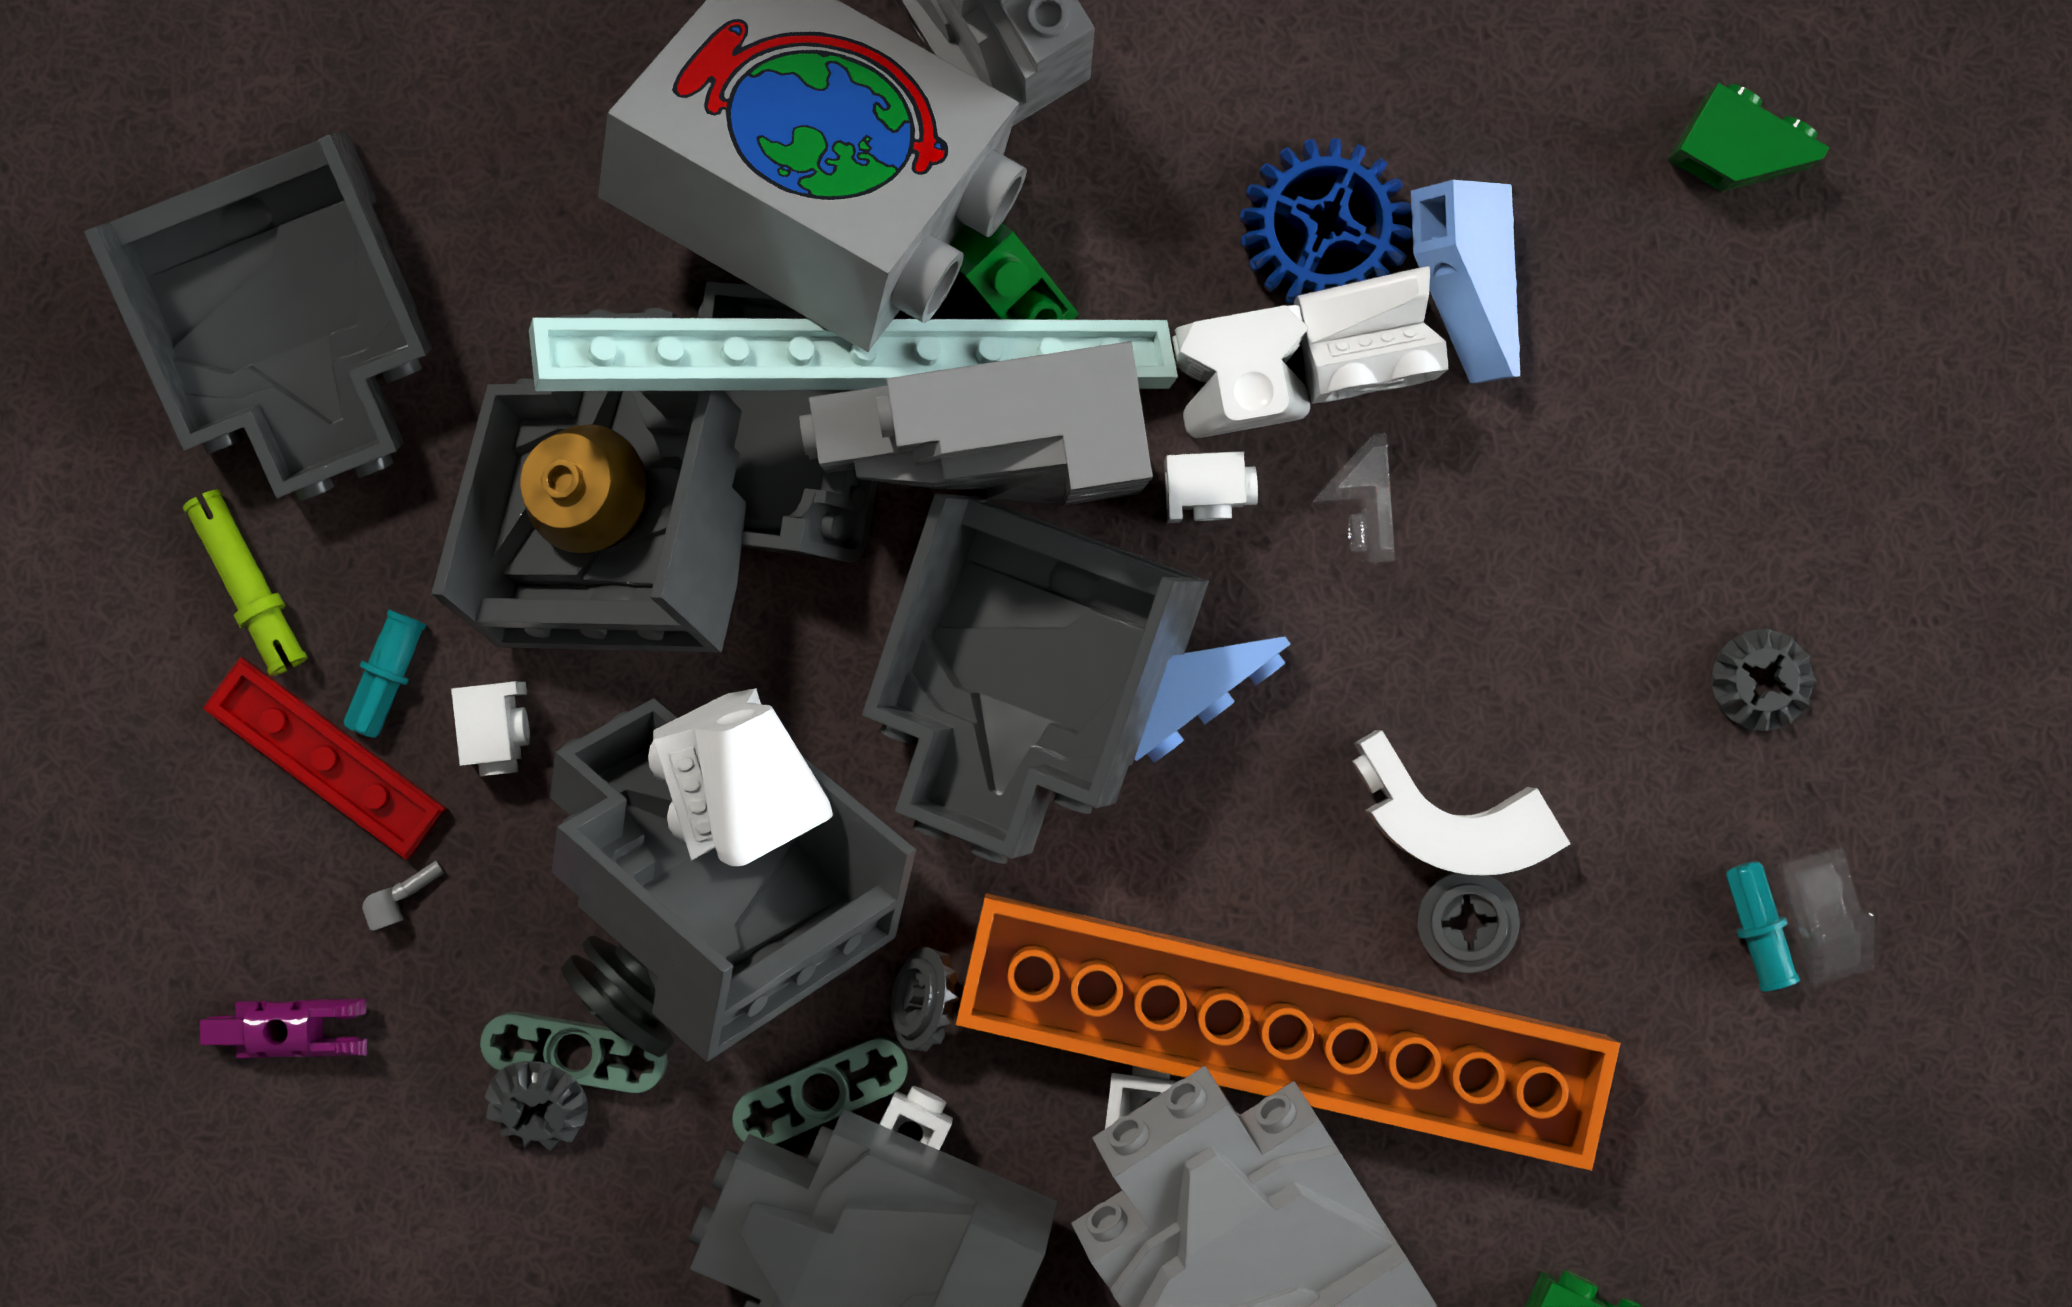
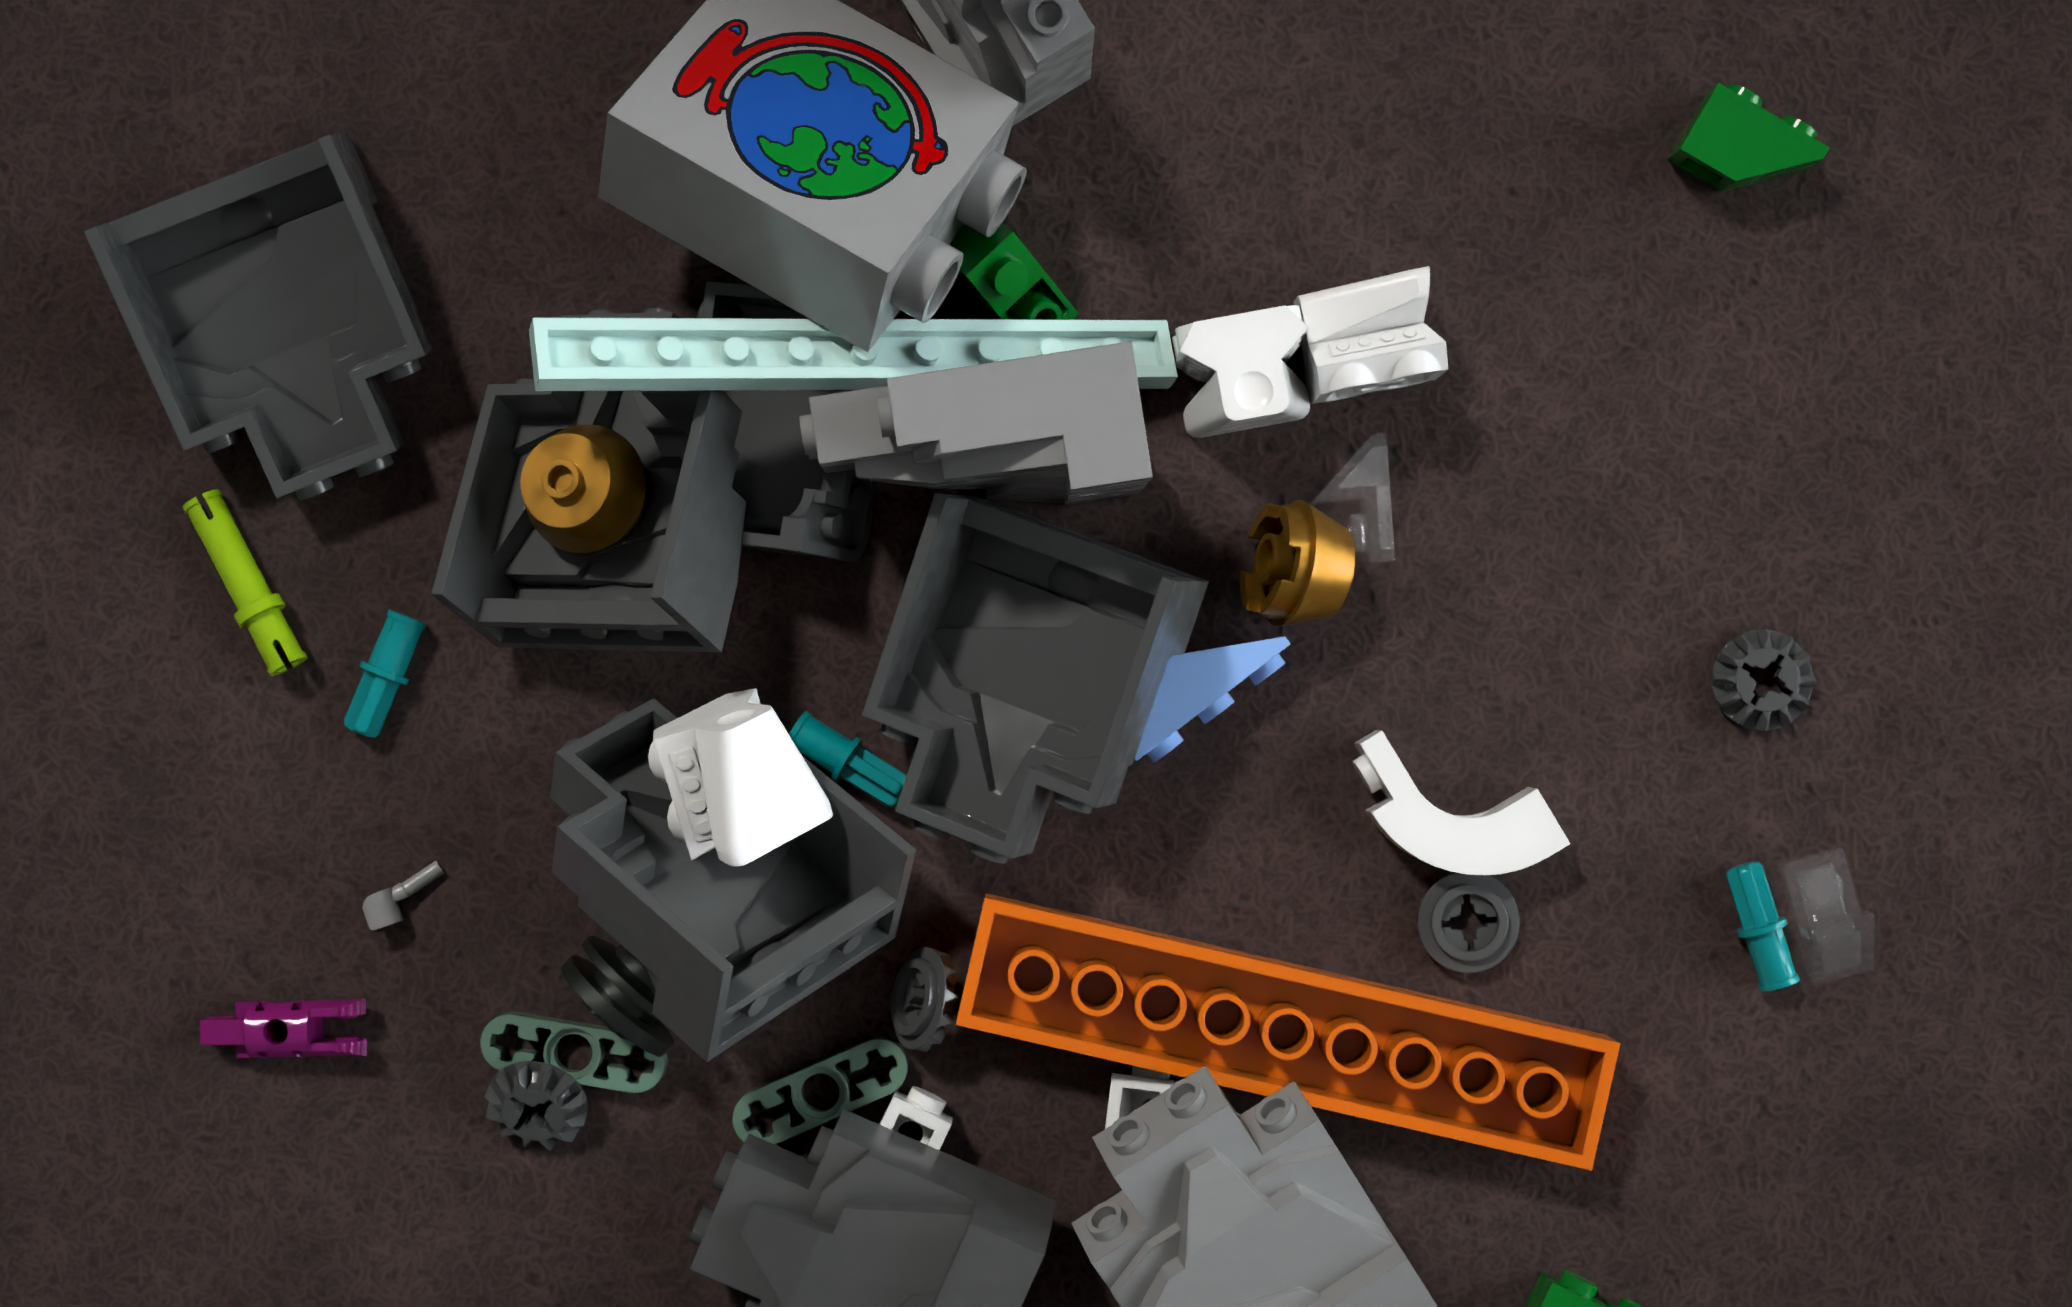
red tile [202,657,448,860] -> none
white brick [451,681,530,776] -> none
white brick [1164,452,1258,523] -> none
blue gear [1239,138,1412,306] -> none
light blue slope [1411,180,1520,383] -> none
none -> teal axle [789,711,907,807]
none -> pearl gold cone [1240,500,1355,626]

